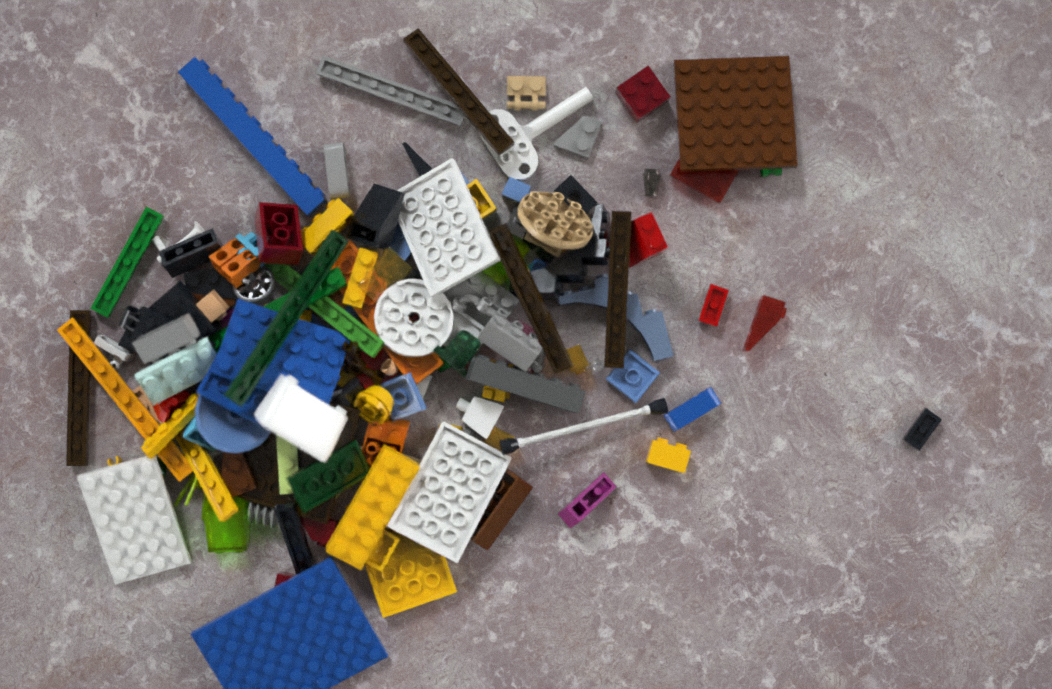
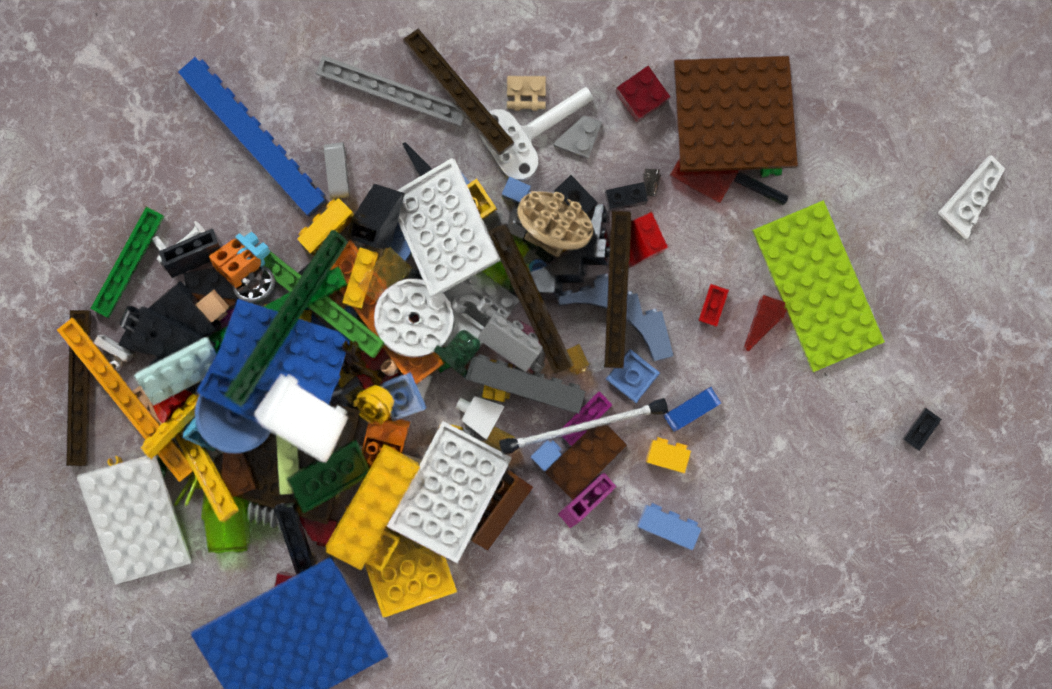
light grey brick [132,313,200,364] -> none
dark red brick [255,202,303,265] -> none
none -> medium blue brick [531,440,562,471]
none -> reddish brown plate [545,425,627,500]
none -> magenta plate [562,391,613,446]
none -> black brick [605,182,648,212]
none -> medium blue brick [637,503,702,550]
none -> black axle [734,172,789,205]
none -> lime plate [752,200,885,372]
none -> white wing [938,155,1005,239]

